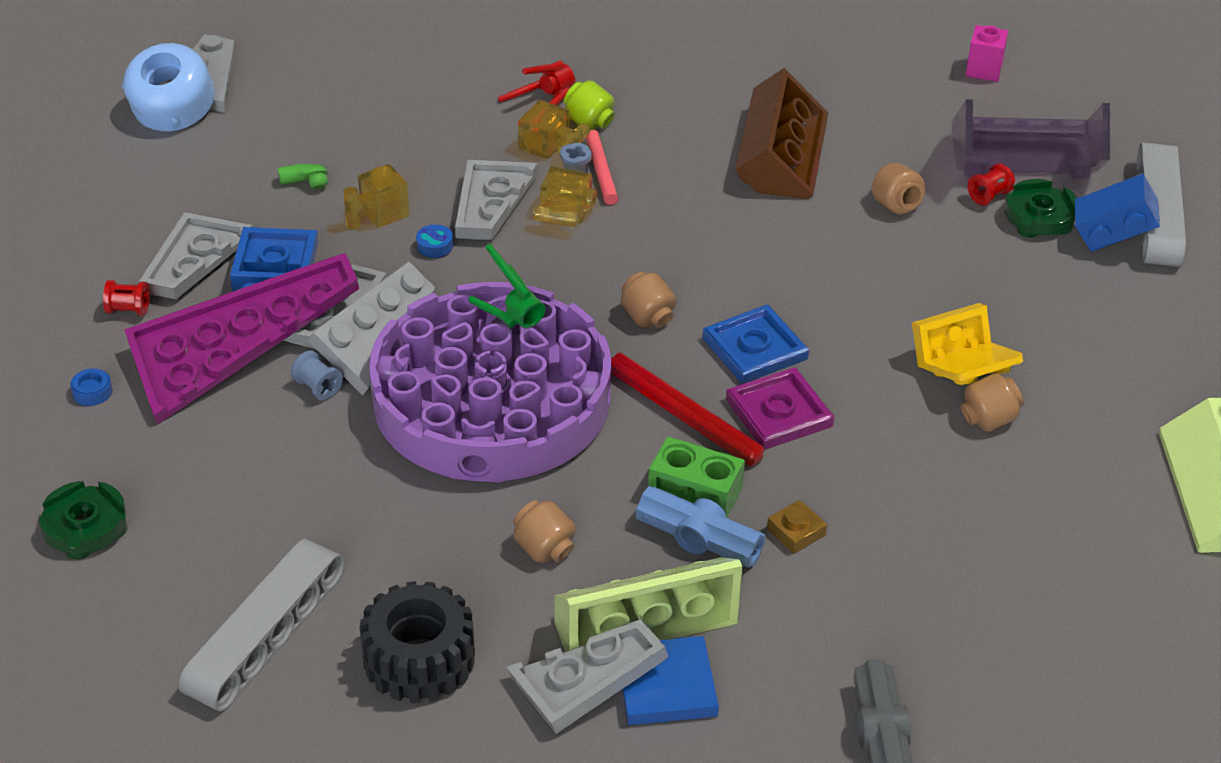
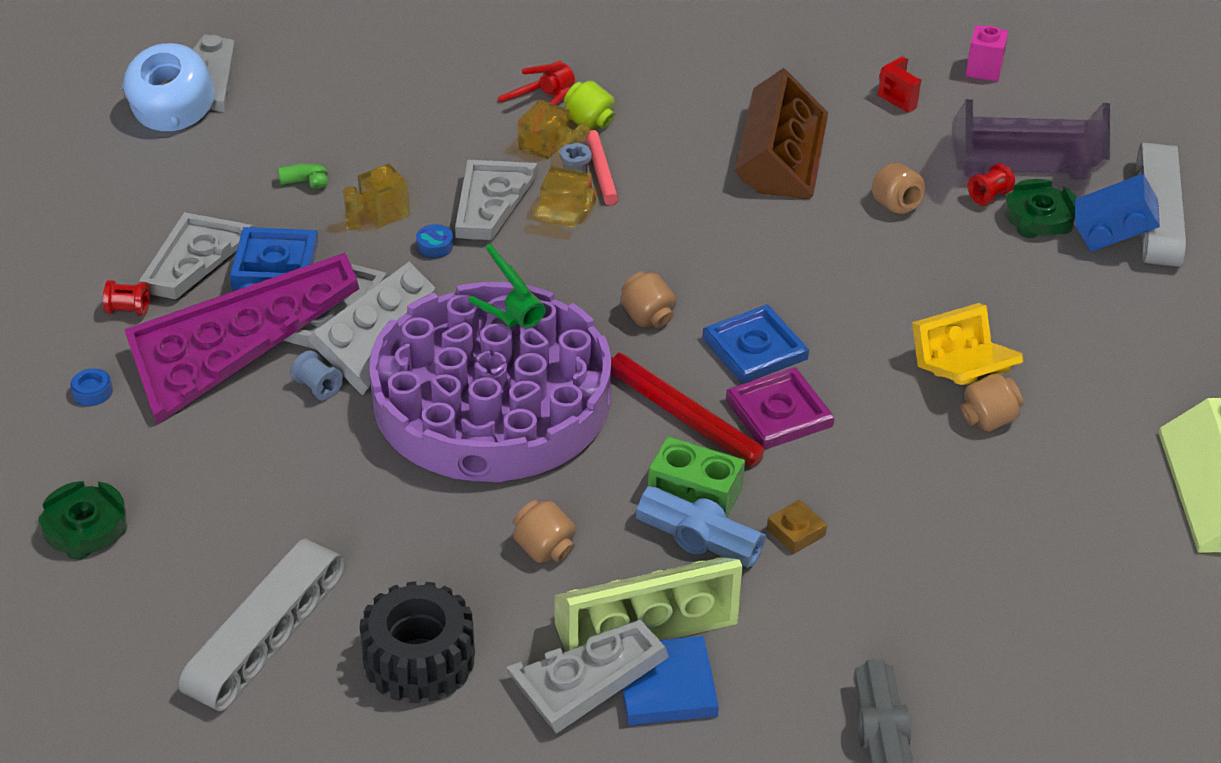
none -> red bracket [878,56,921,113]

